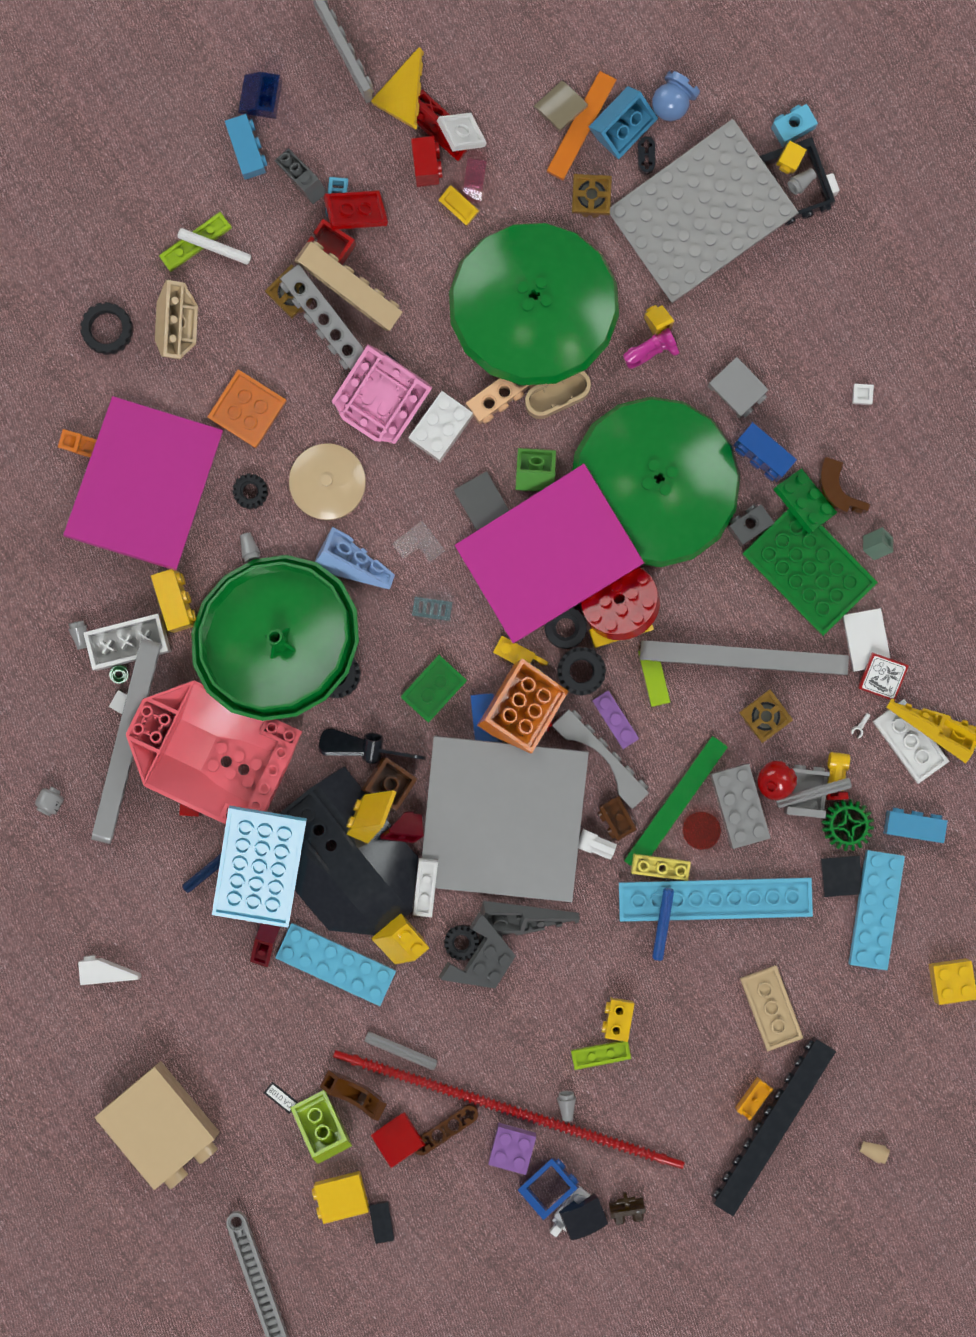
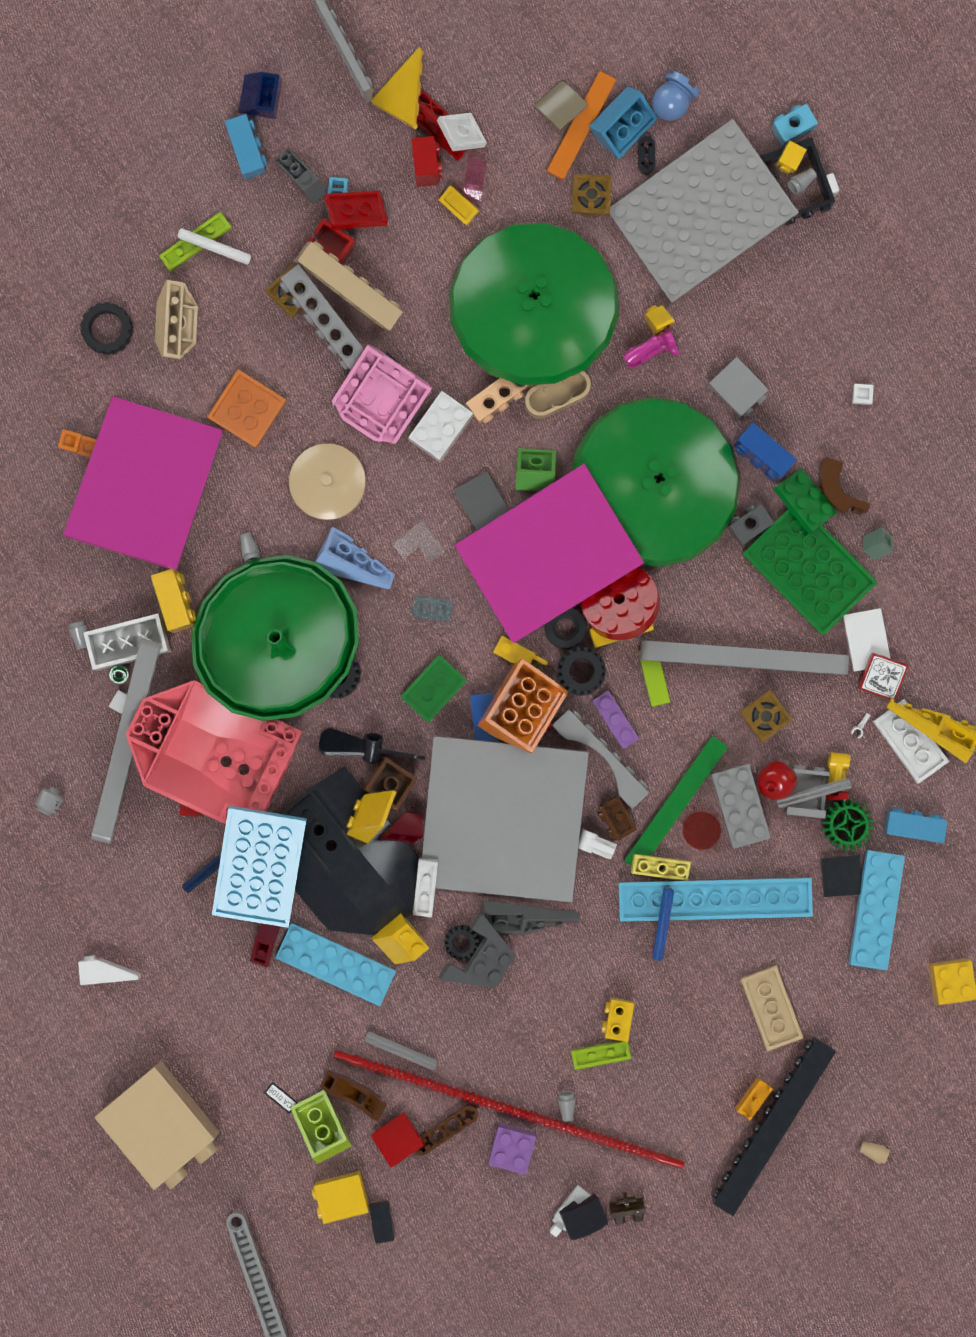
black tyre [232,473,268,509] -> none
blue window [518,1158,579,1220] -> none

